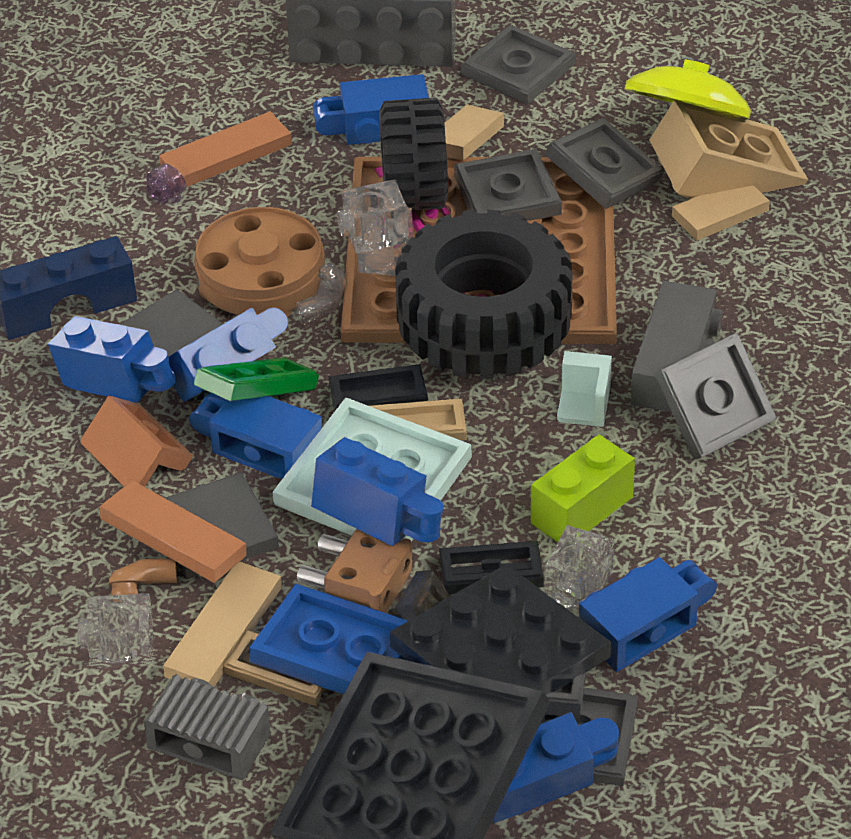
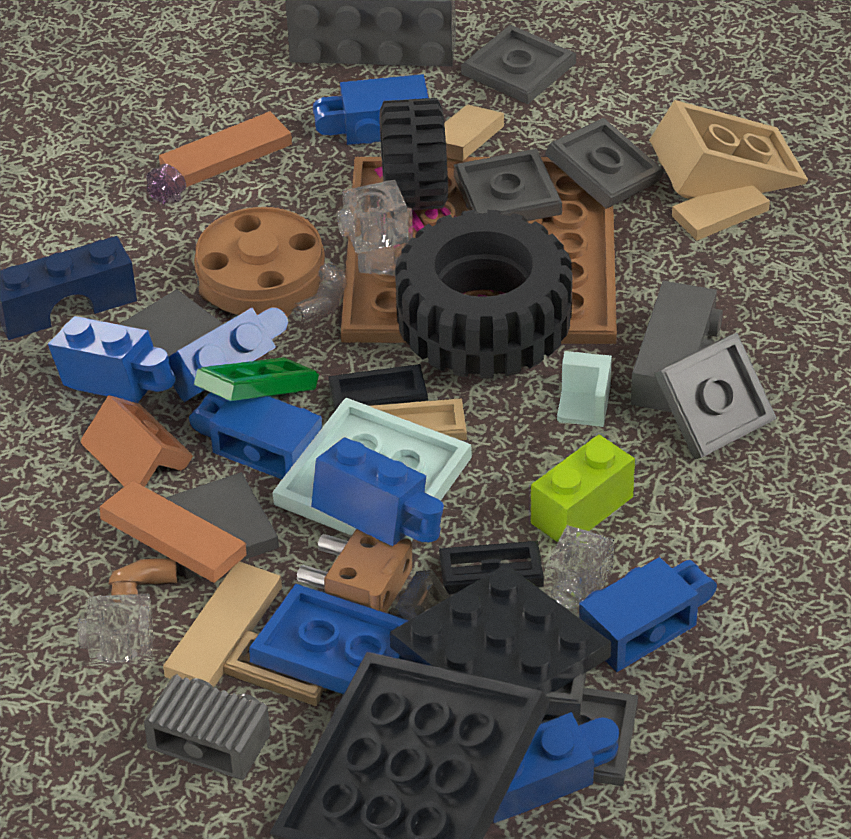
neon yellow dish [625,59,751,119] -> none

